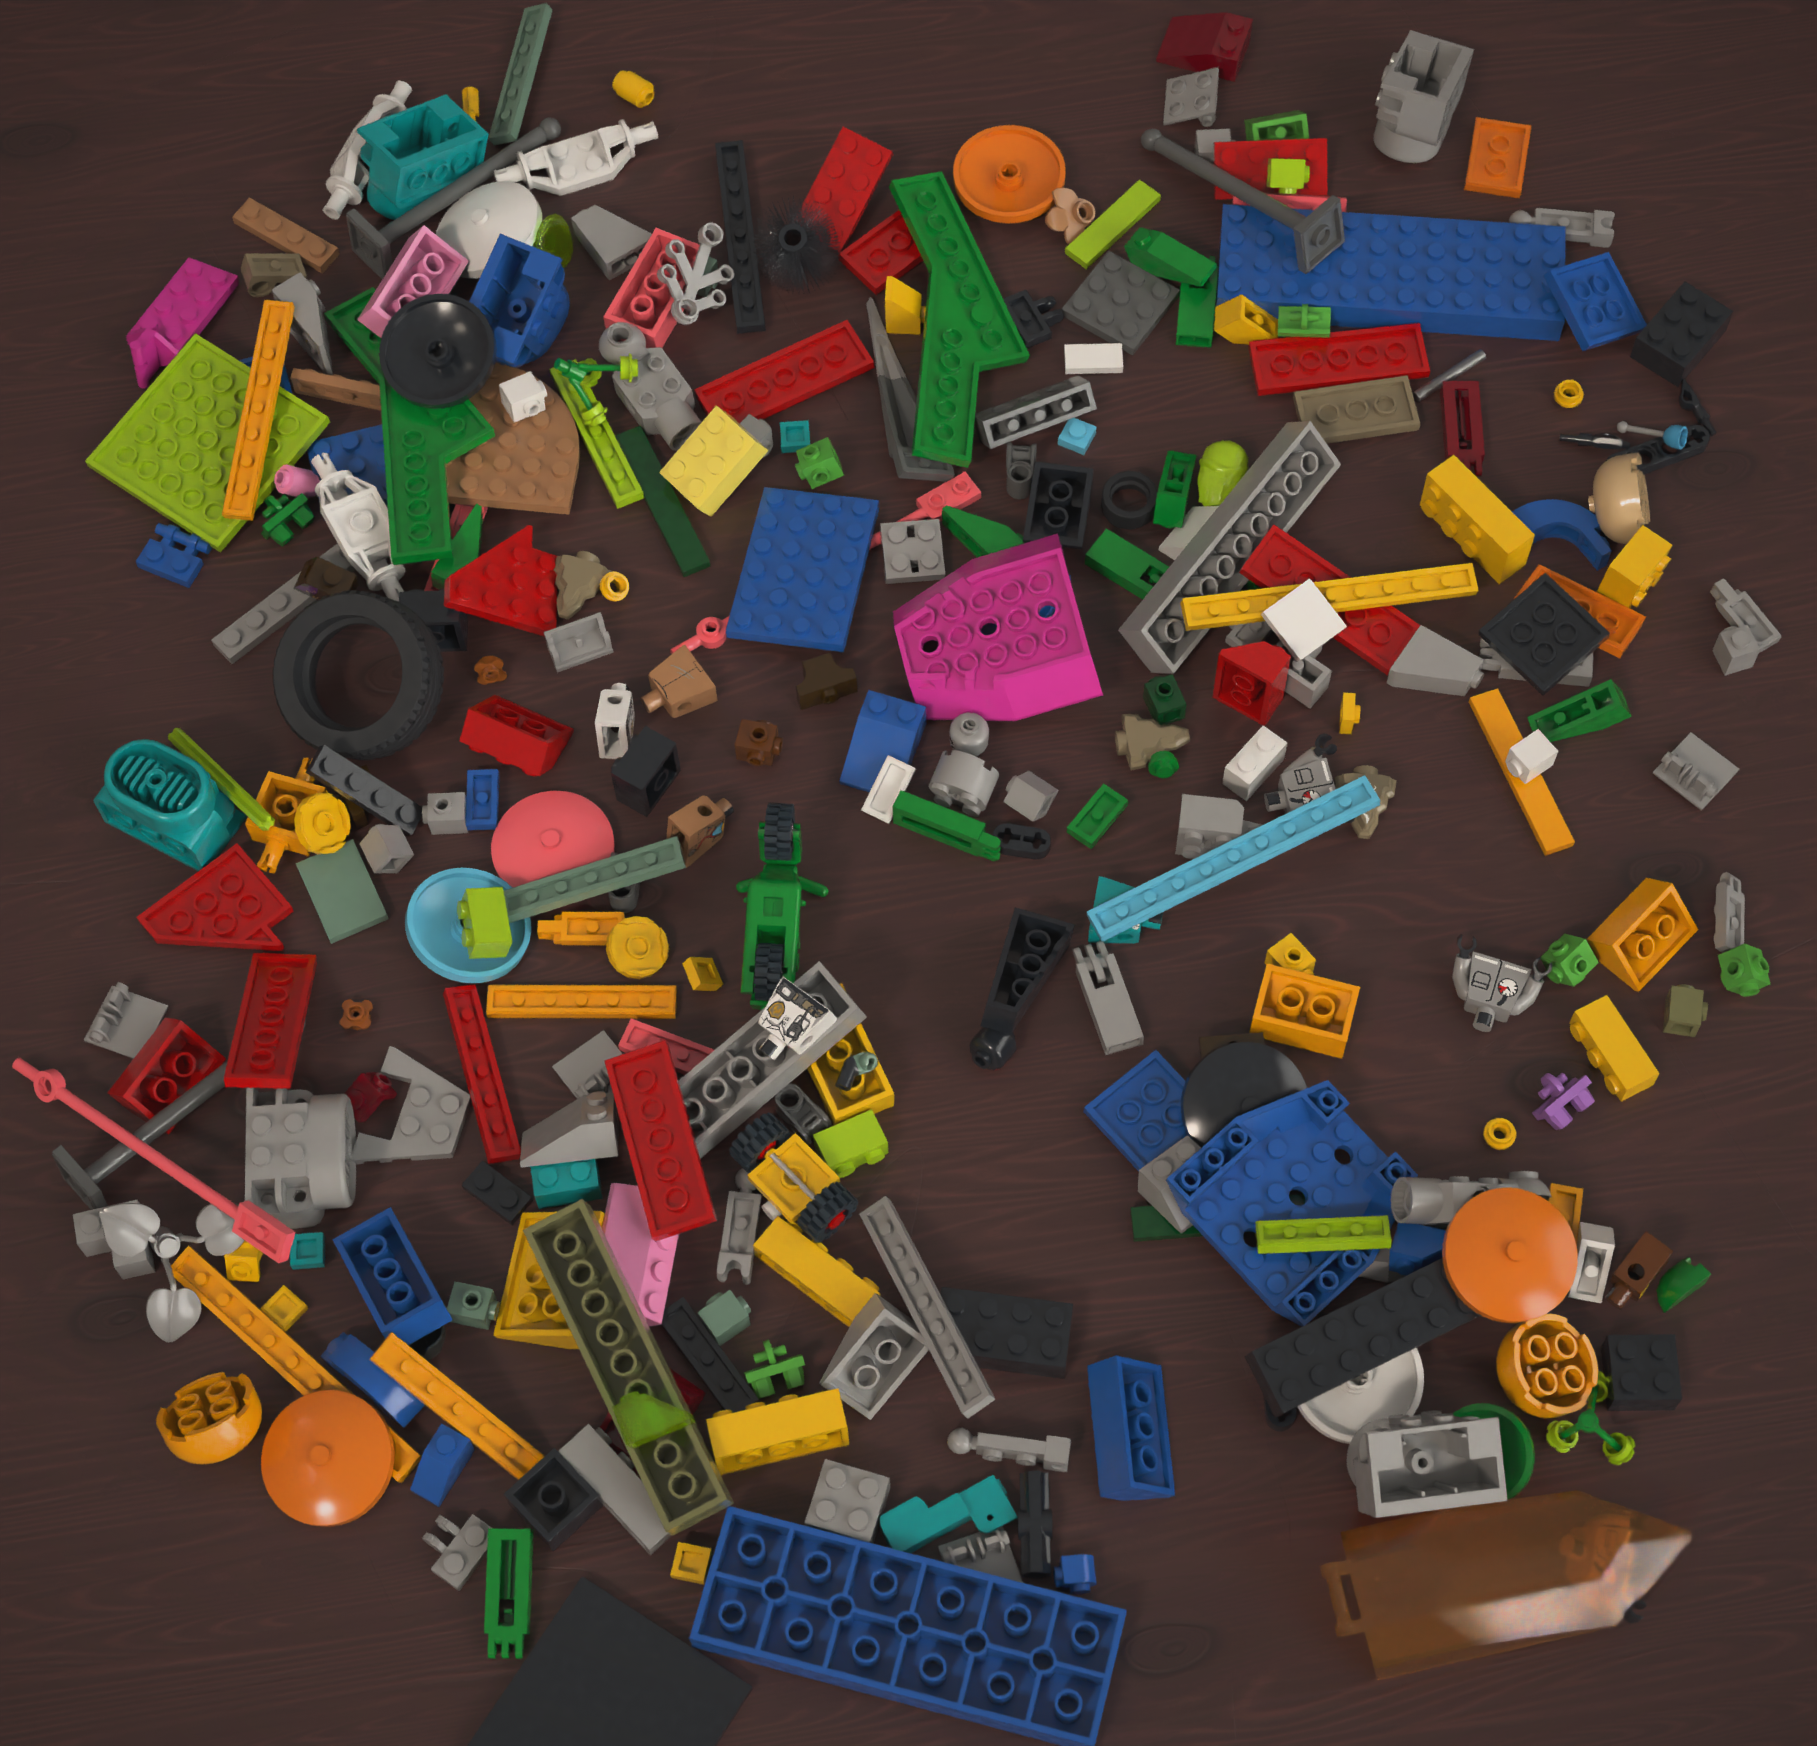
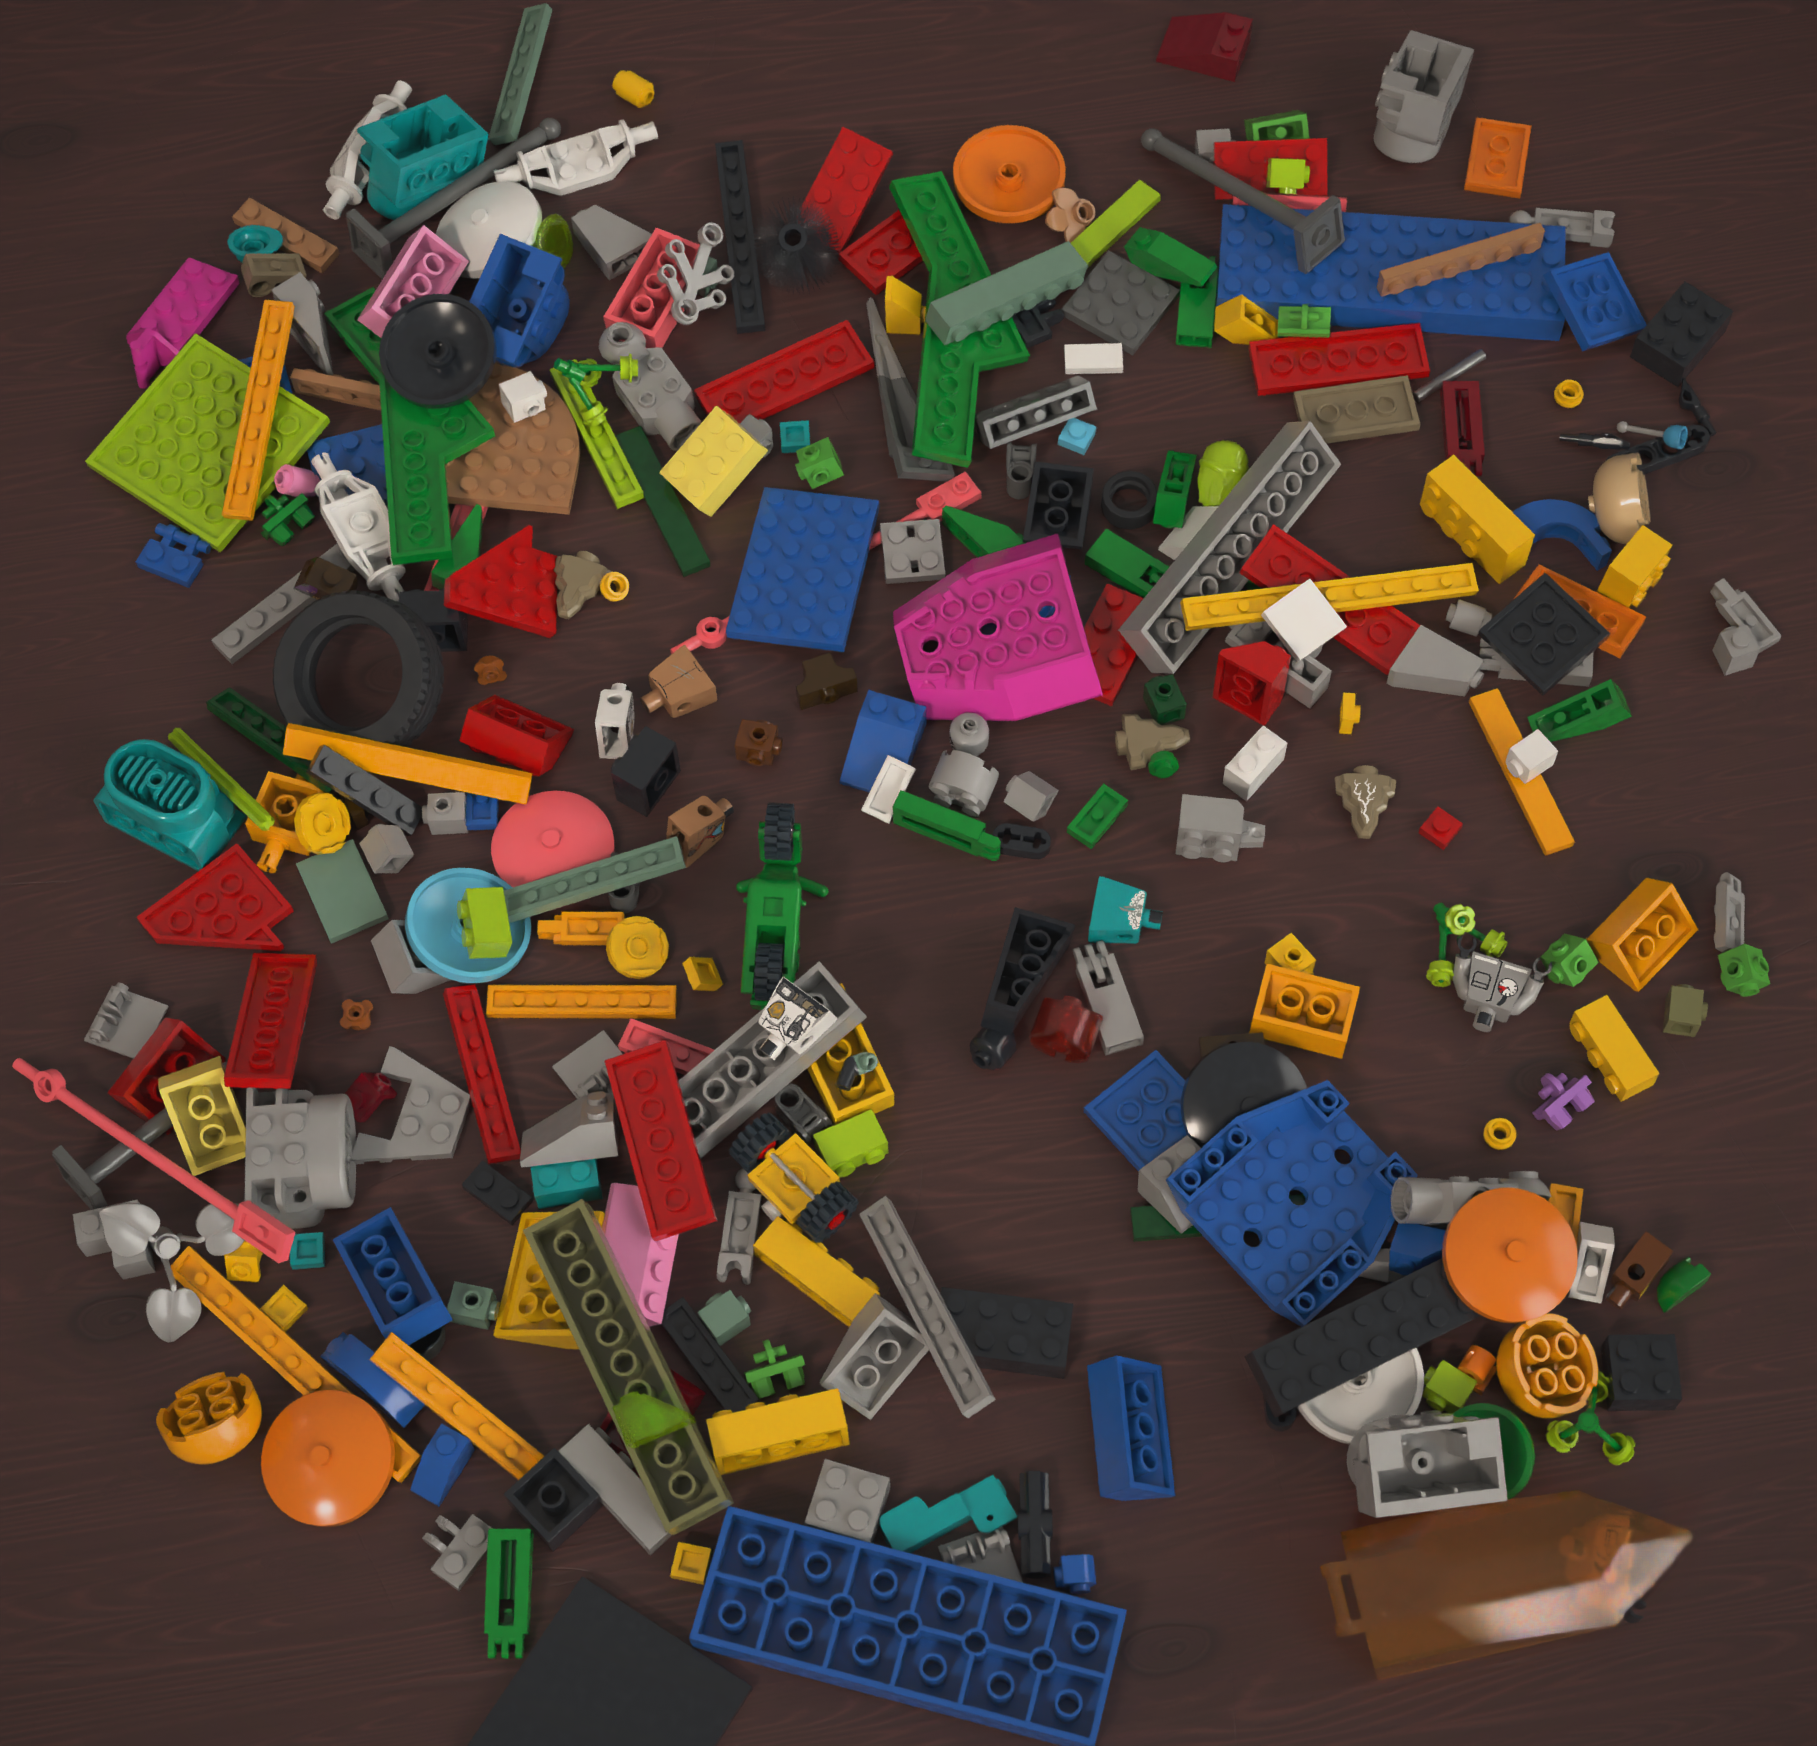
yellow axle [462,87,479,122] -> none
light grey hinge [544,612,614,672] -> none
light grey plate [947,1428,1071,1472] -> none
medium azure plate [1087,775,1380,942] -> none
light grey hinge [1163,68,1219,127] -> none
lime tile [1255,1215,1392,1254] -> none
light grey torso [1264,734,1355,823] -> none
light grey hinge [1653,732,1740,811] -> none
none -> light yellow brick [158,1056,246,1176]
none -> dark green tile [206,687,332,793]
none -> teal piece [227,225,283,263]
none -> light orange tile [283,723,533,805]
none -> light grey slope [371,920,450,994]
none -> sand green brick [925,241,1088,345]
none -> clear red brick [1030,996,1103,1063]
none -> red plate [1084,584,1144,706]
none -> medium nougat plate [1377,223,1545,297]
none -> red plate [1419,807,1463,850]
none -> lime brick [1422,1360,1477,1414]
none -> lime plant [1426,903,1508,987]
none -> light grey brick [1445,599,1492,636]
none -> orange leg [1457,1345,1497,1395]

